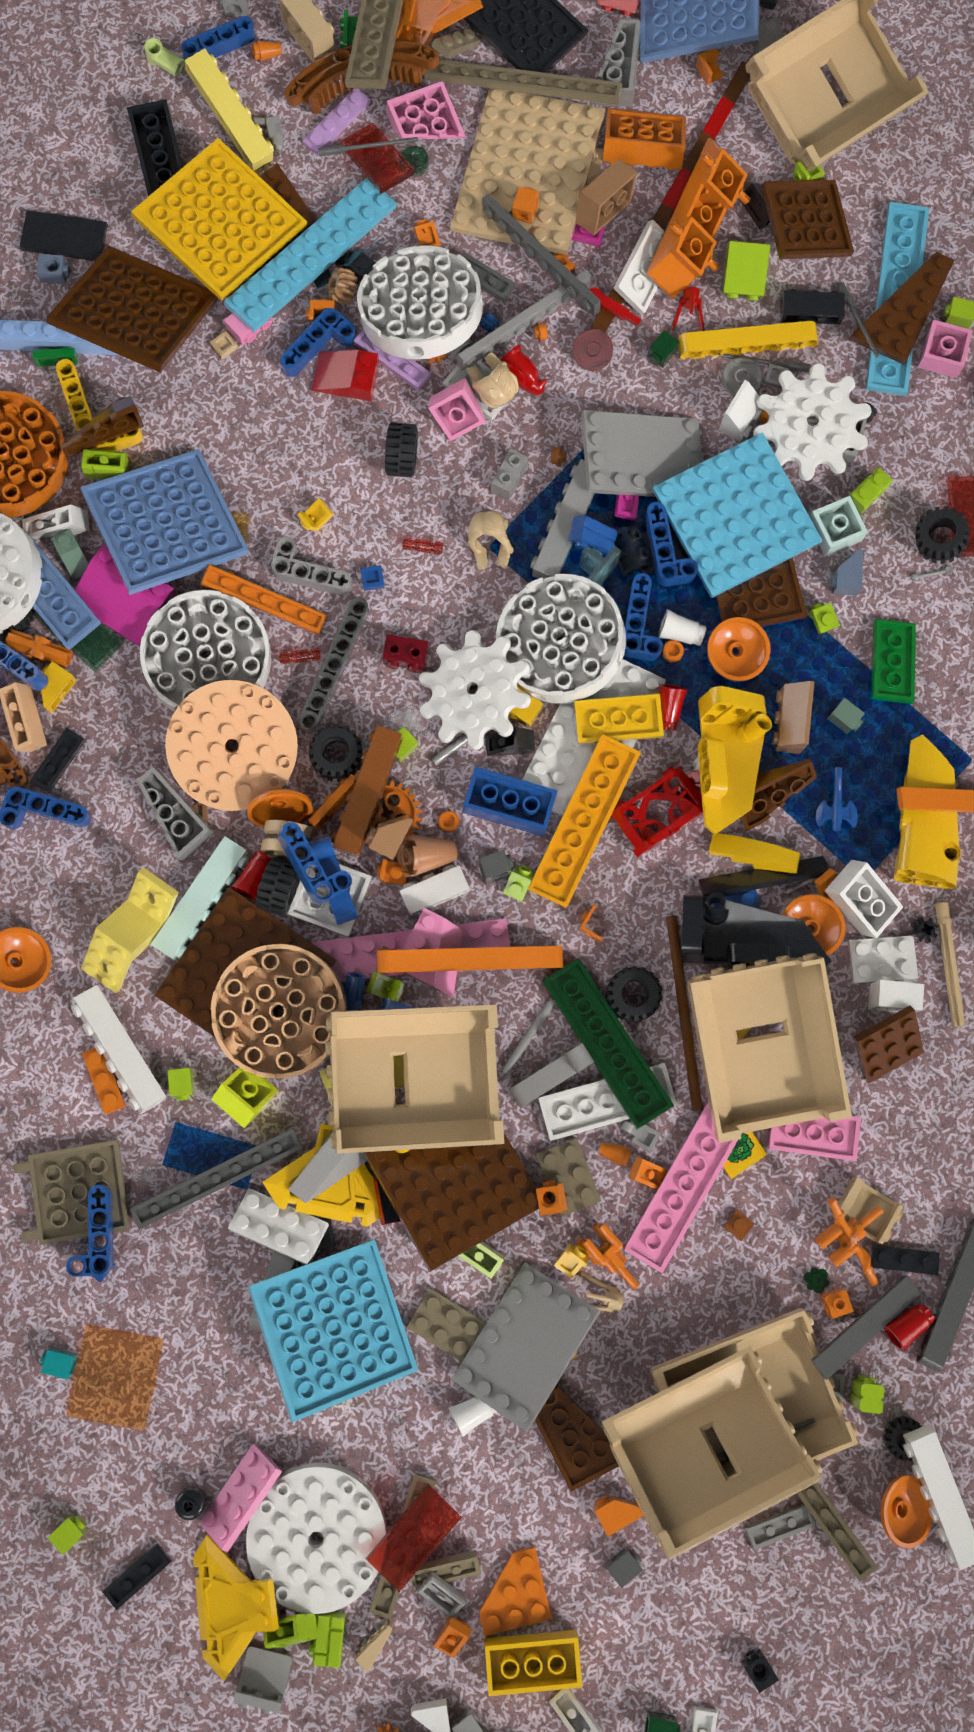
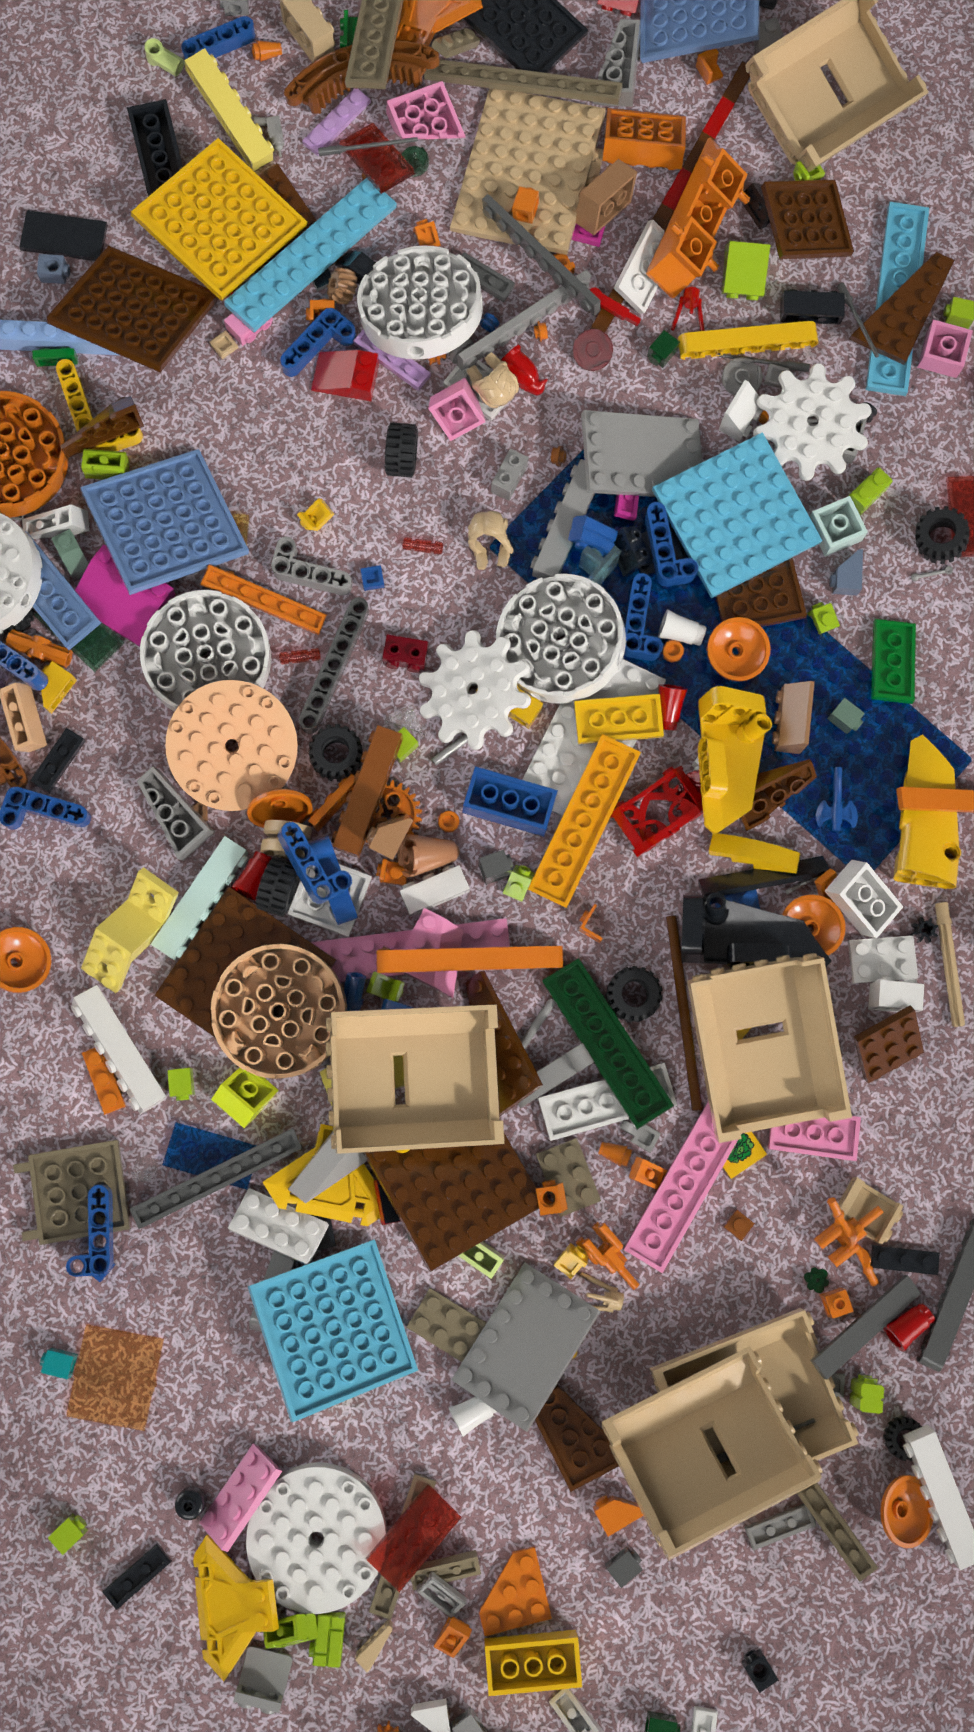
black slope [486,727,535,756] -> none
none -> reddish brown wing [465,971,543,1117]

